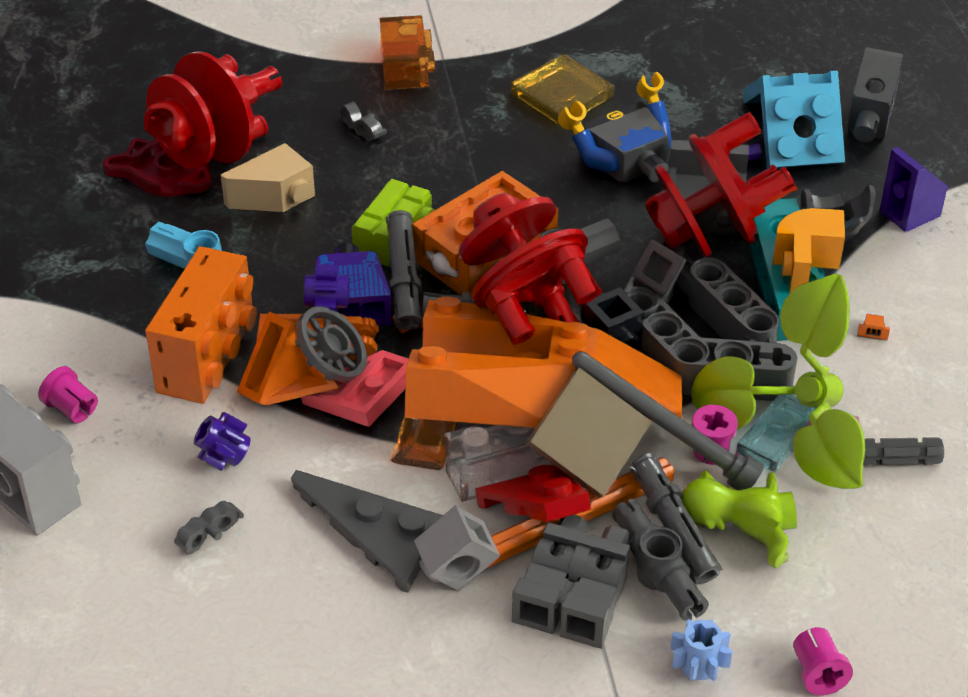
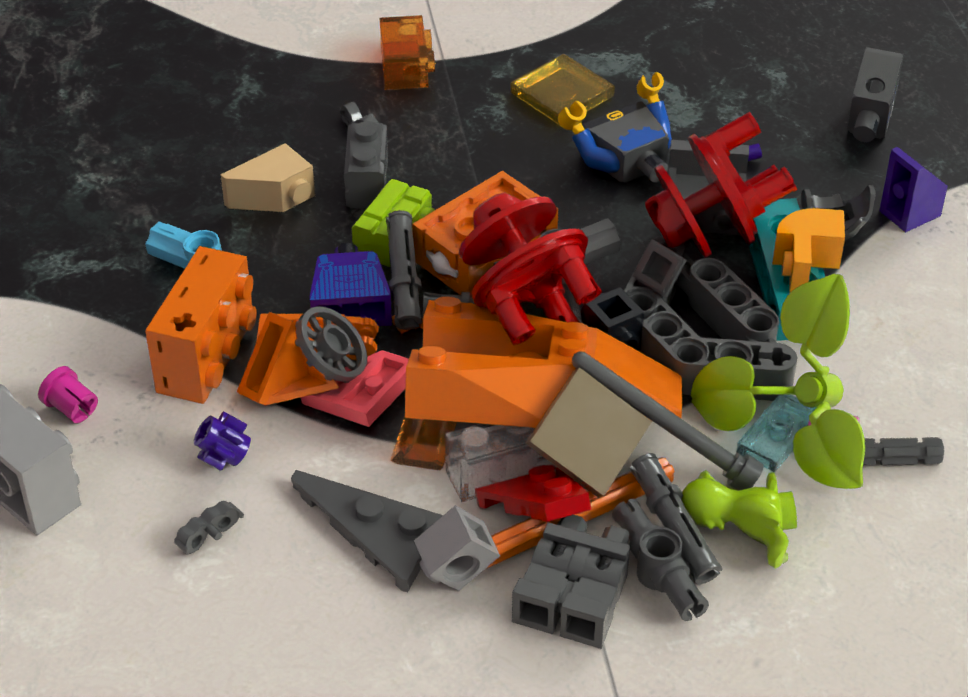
dark red tile [103,138,212,197] -> none
red piece [144,52,282,169] -> none
dark purple gear [304,265,349,318] -> none
light blue gear [670,619,733,681] -> none
dark pink bush [692,405,738,465] -> none
medium azure bracket [743,71,845,169] -> none
dark pink bush [793,627,853,695] -> none
orange piece [857,314,890,340] -> none
none -> dark grey brick [344,122,388,209]

